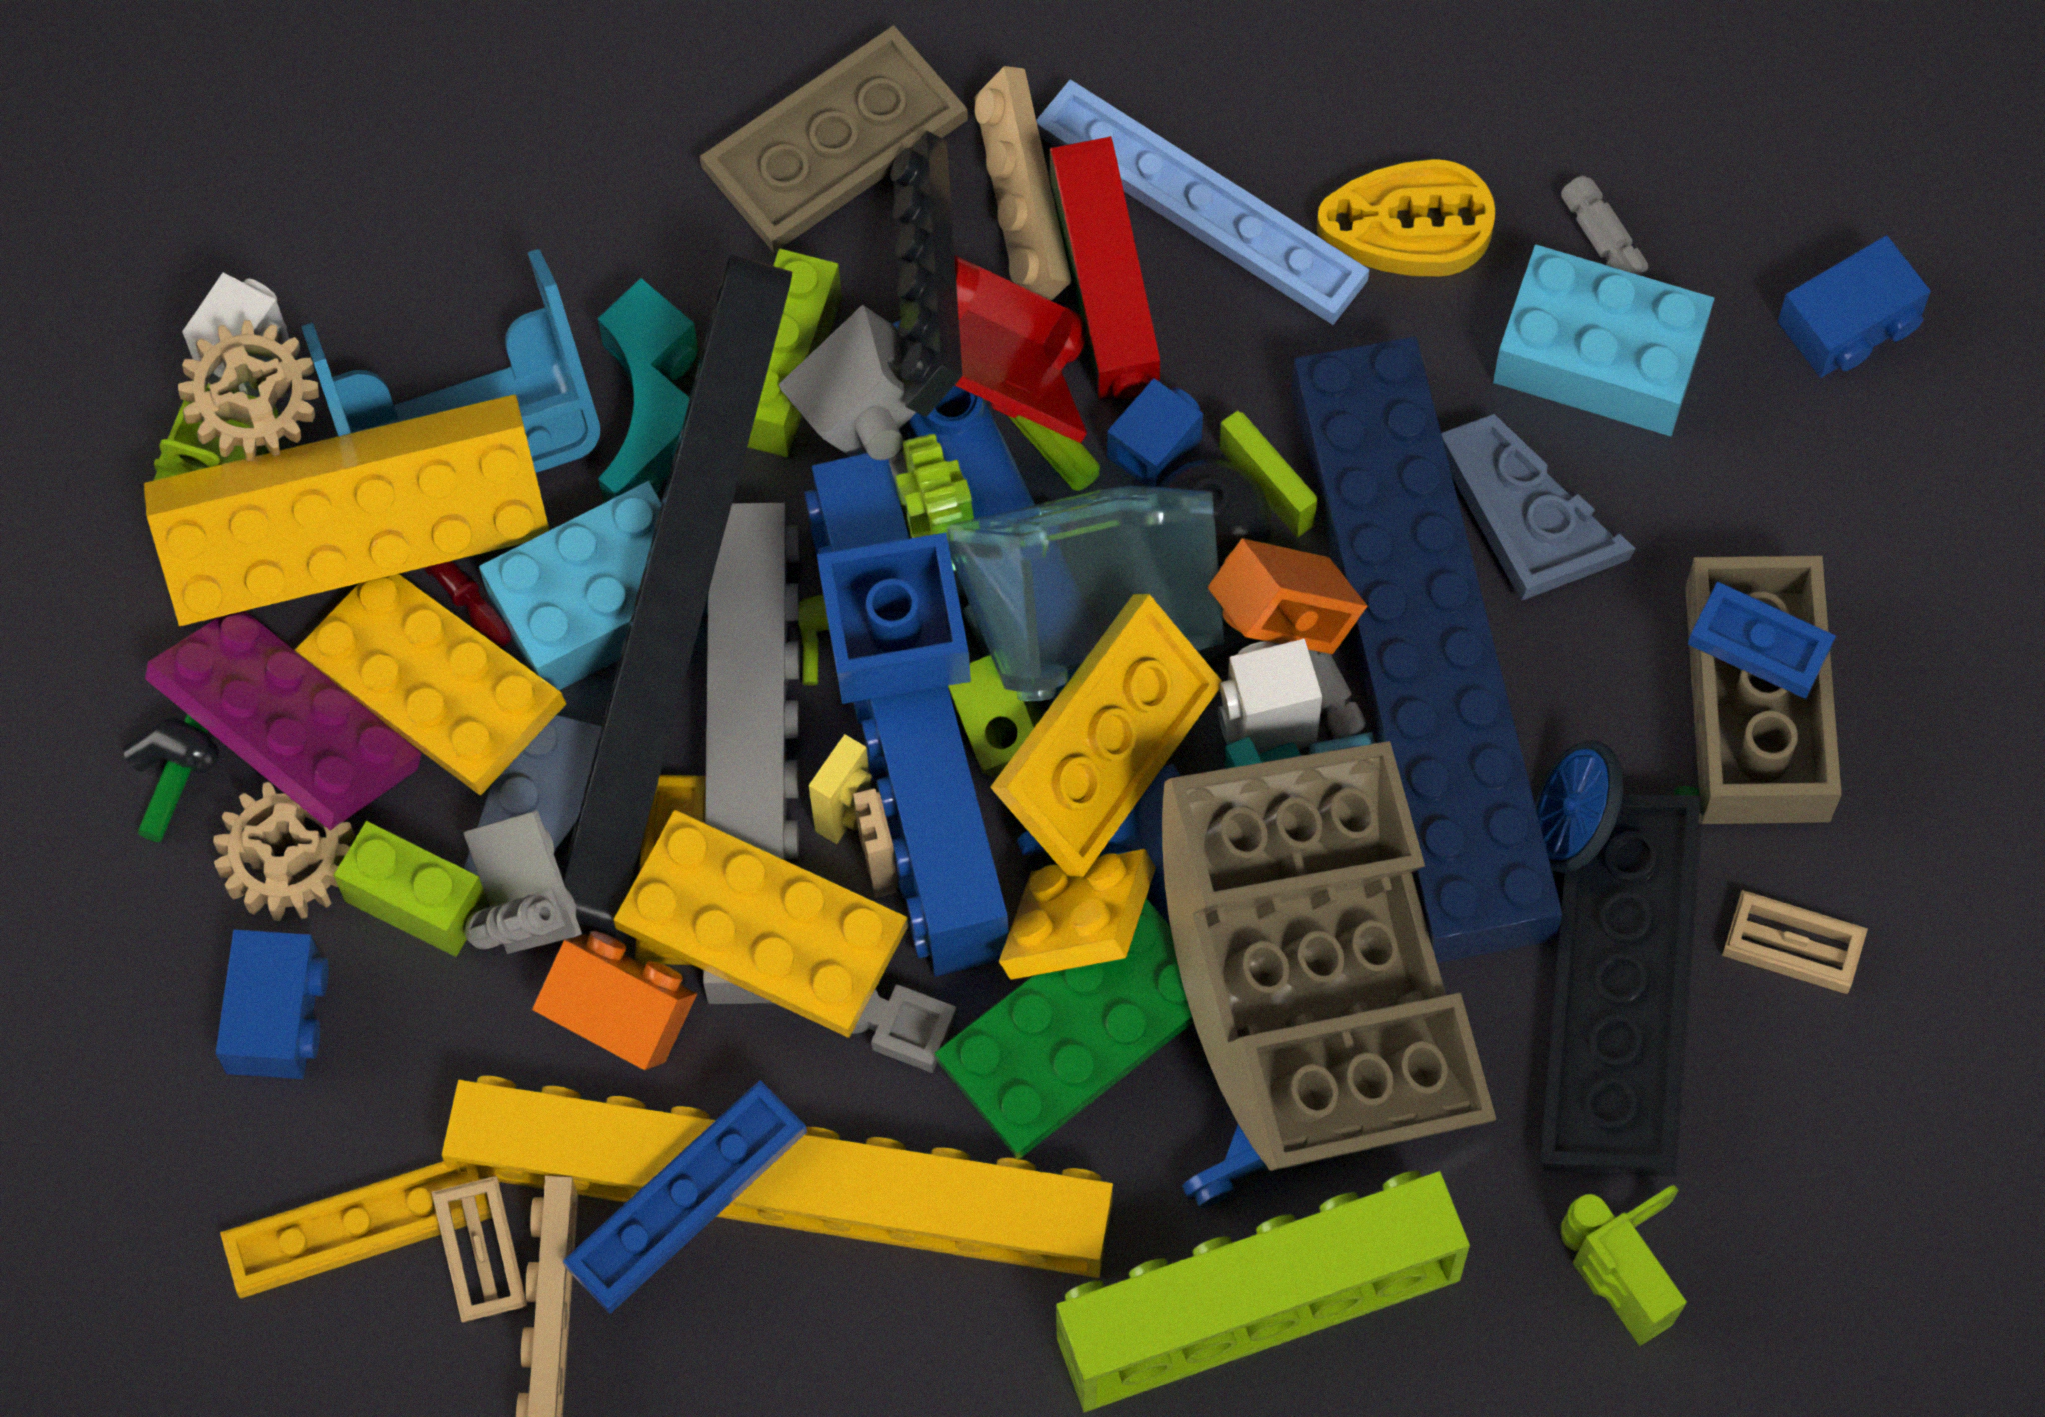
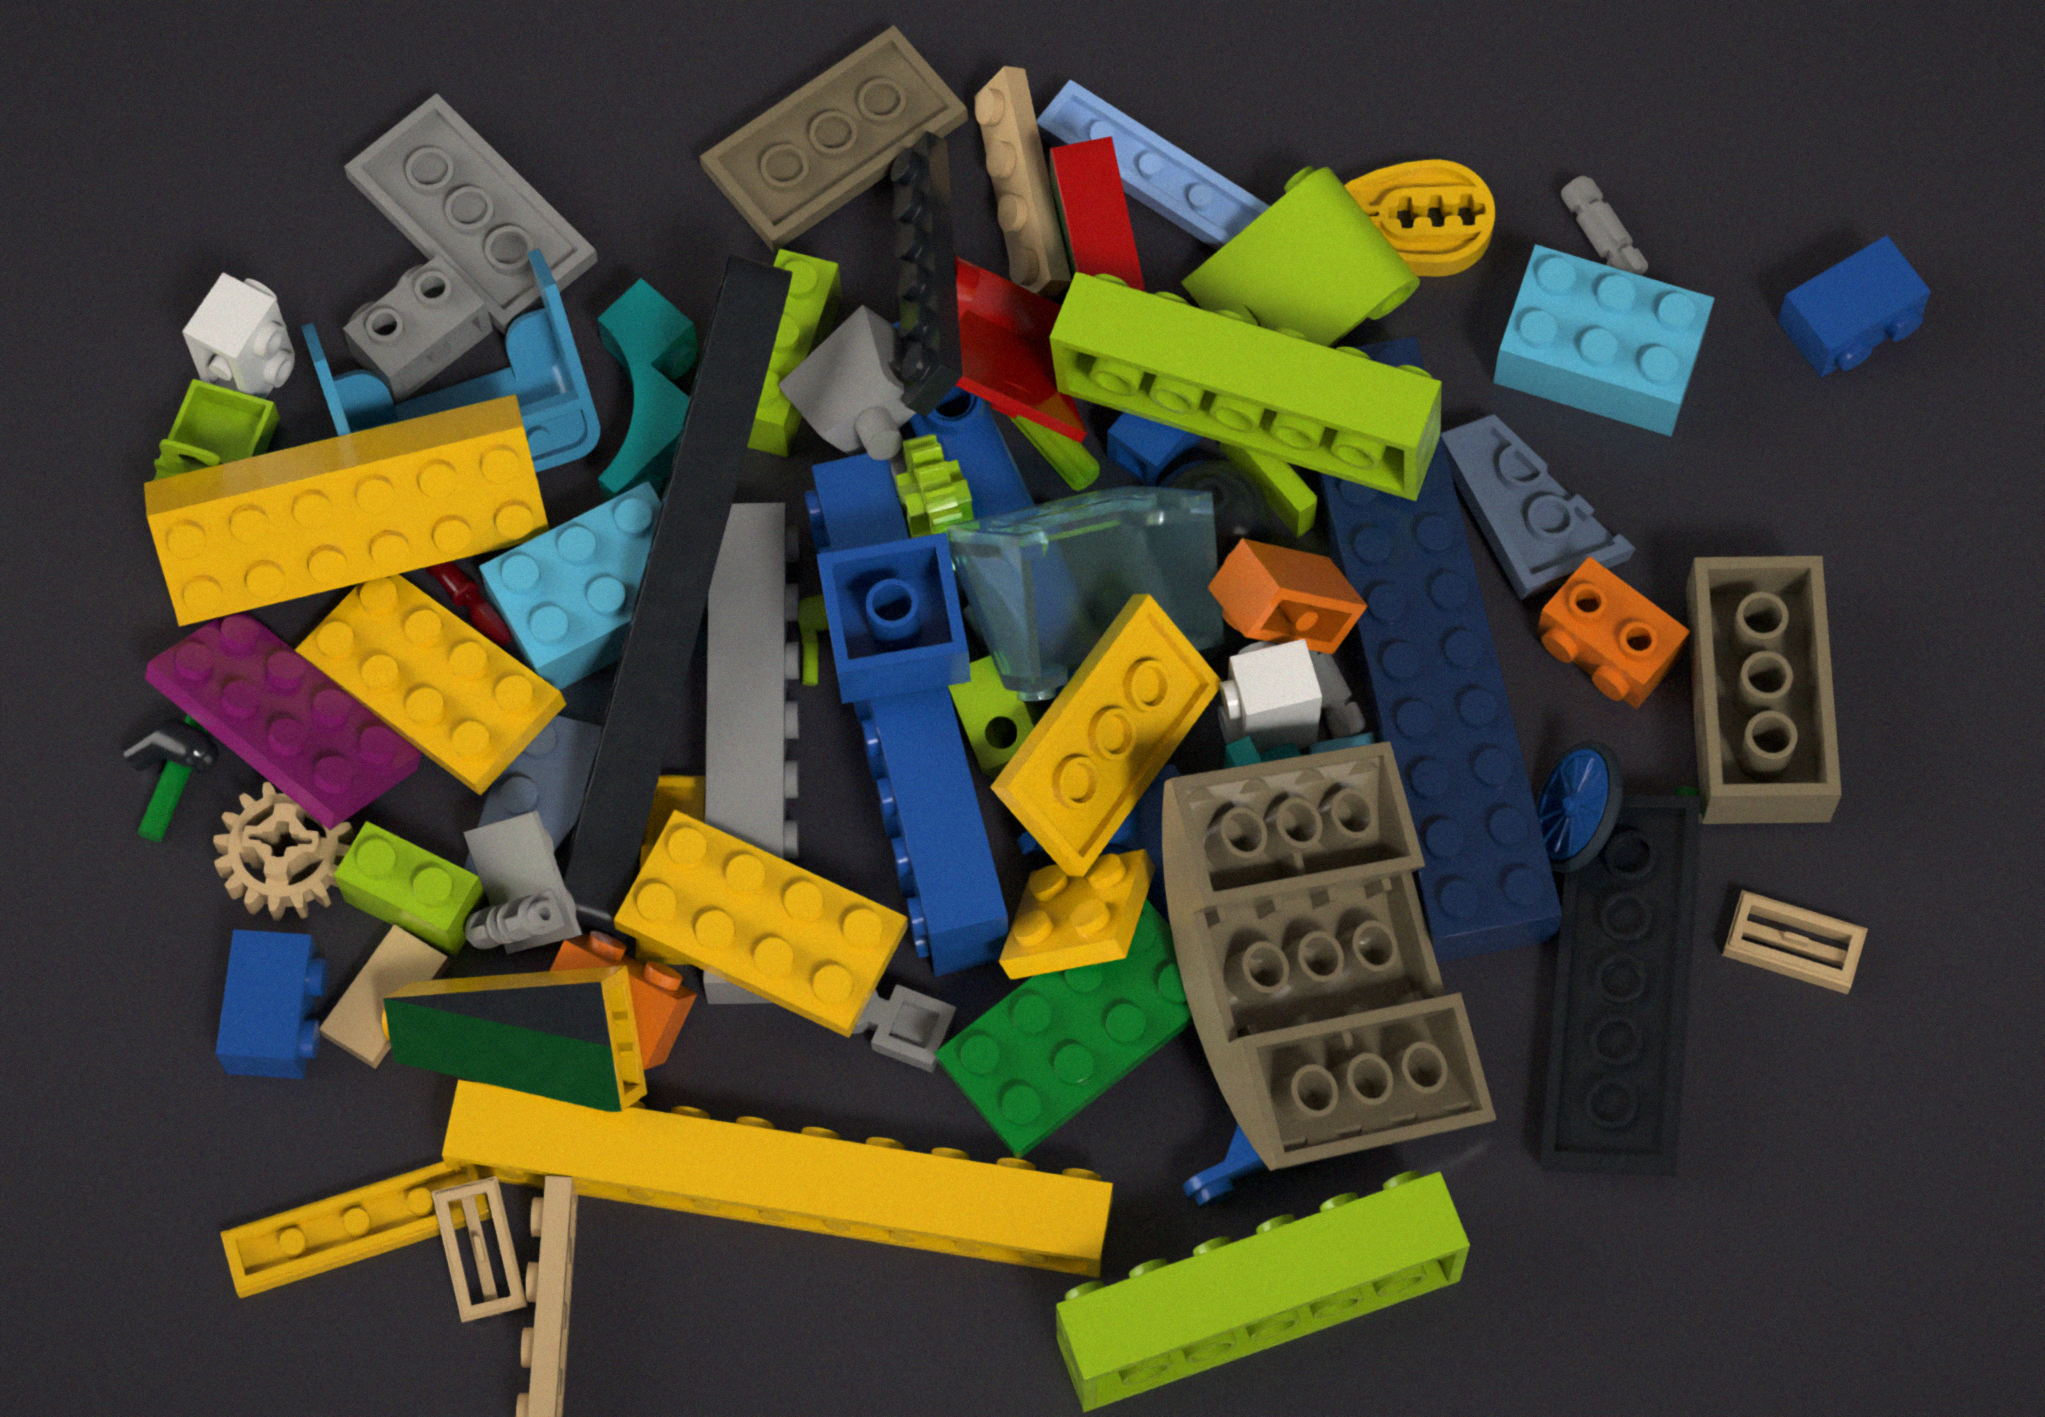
tan gear [178,320,319,461] -> none
blue tile [562,1080,807,1314] -> none
light yellow plate [809,734,872,844] -> none
tan tile [853,789,899,898] -> none
lime piece [1561,1185,1687,1346] -> none
blue plate [1688,581,1836,699] -> none
none -> tan tile [319,924,450,1069]
none -> light grey brick [343,254,493,404]
none -> light grey plate [344,93,598,336]
none -> slope [382,965,647,1112]
none -> lime brick [1050,272,1442,501]
none -> lime door [1181,166,1420,348]
none -> orange brick [1537,556,1690,710]

